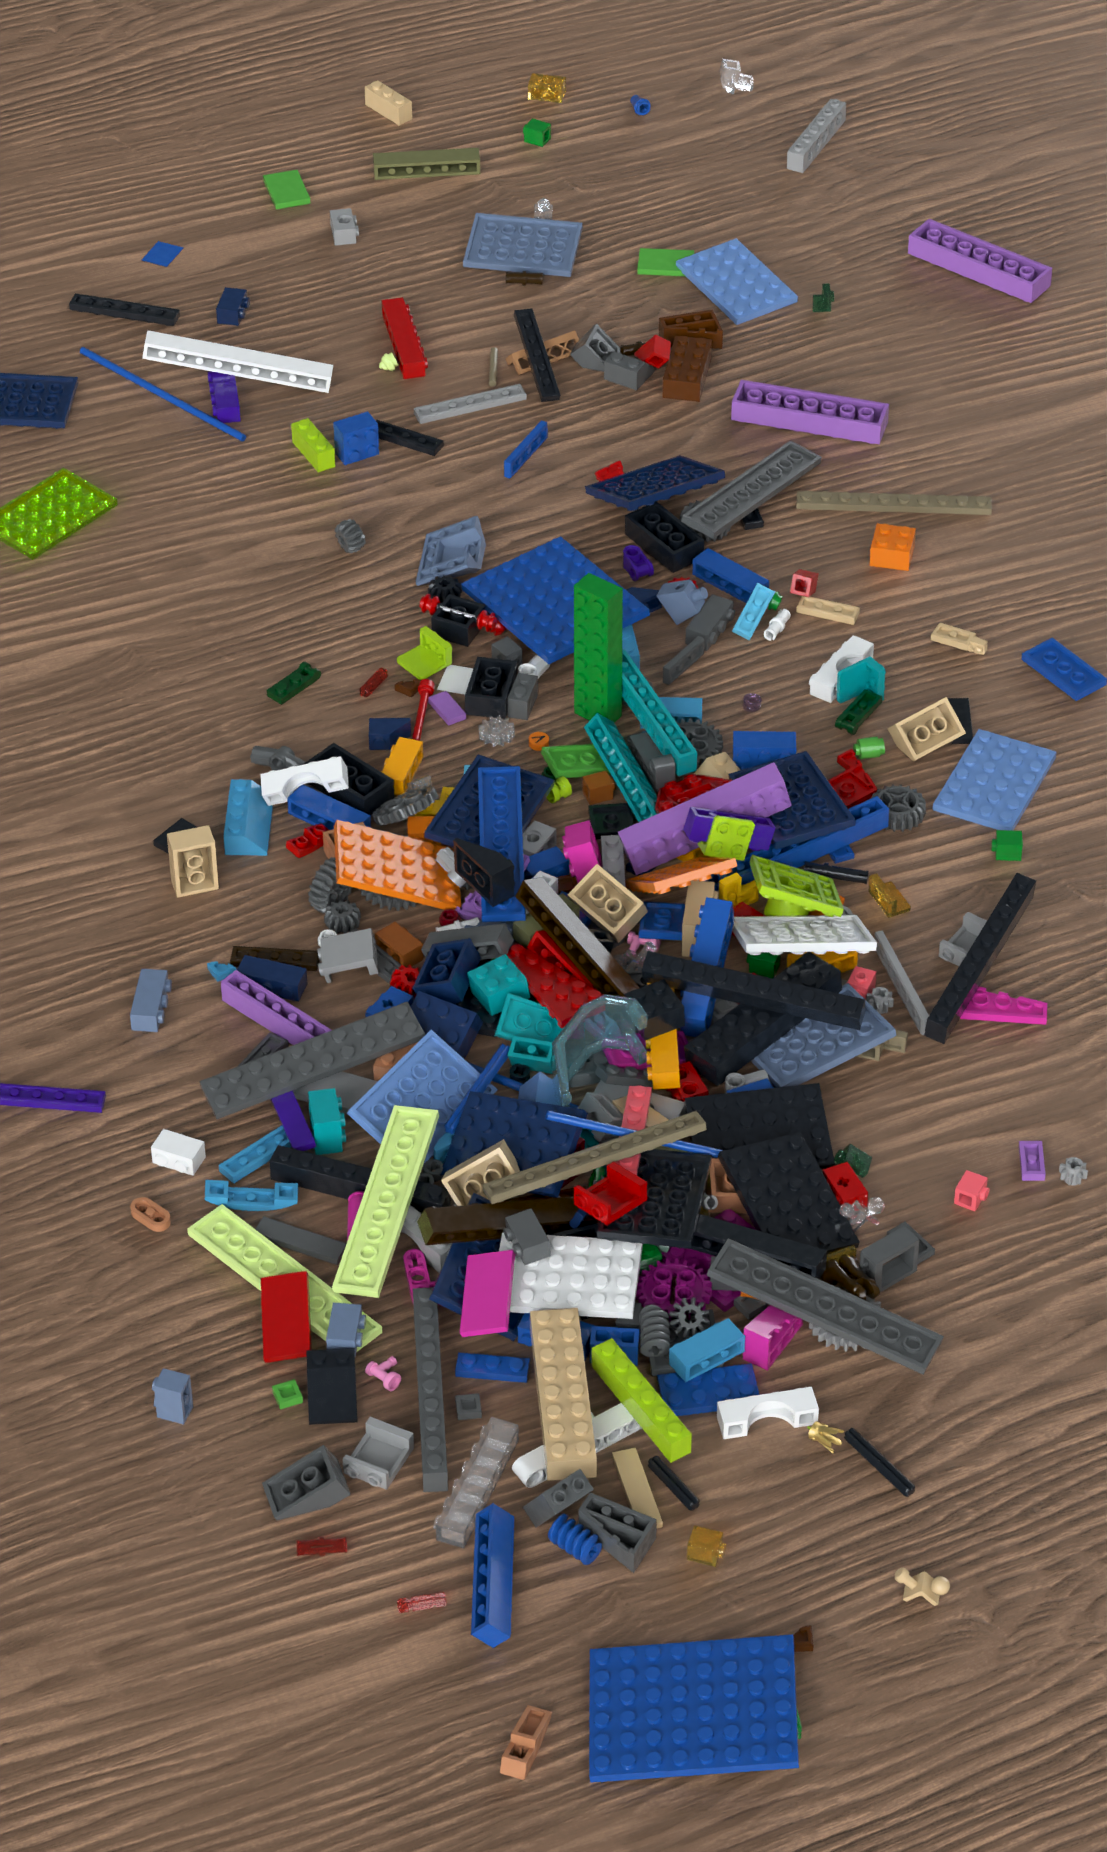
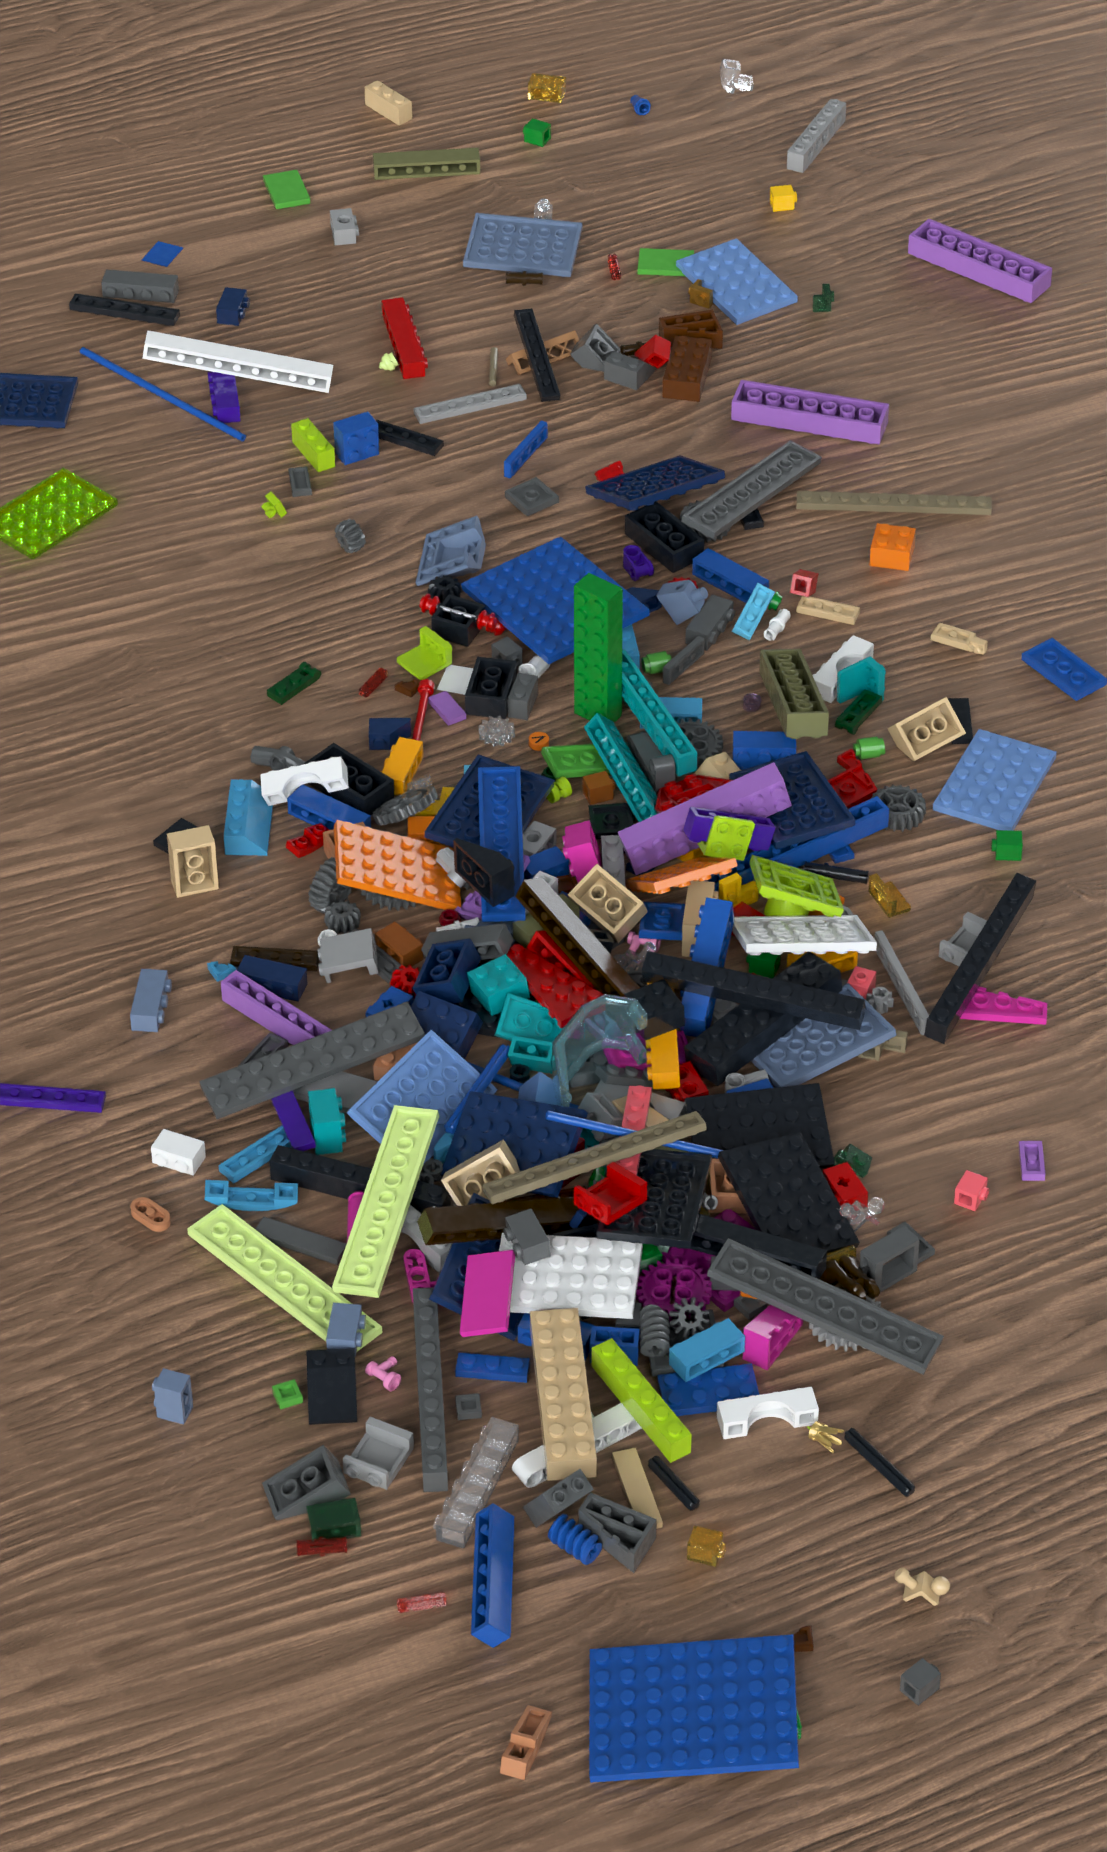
red tile [261,1271,312,1363] -> none
light grey gear [1059,1157,1088,1185] -> none
none -> dark grey brick [101,269,179,303]
none -> lime tile [261,491,287,518]
none -> dark grey tile [288,466,312,497]
none -> clear green brick [306,1498,361,1545]
none -> dark grey plate [505,477,559,516]
none -> clear red axle [608,253,621,280]
none -> bright green brick [641,651,672,675]
none -> pearl gold bracket [688,279,713,309]
none -> olive brick [759,648,829,739]
none -> yellow brick [770,185,797,212]
none -> dark grey brick [900,1658,941,1706]

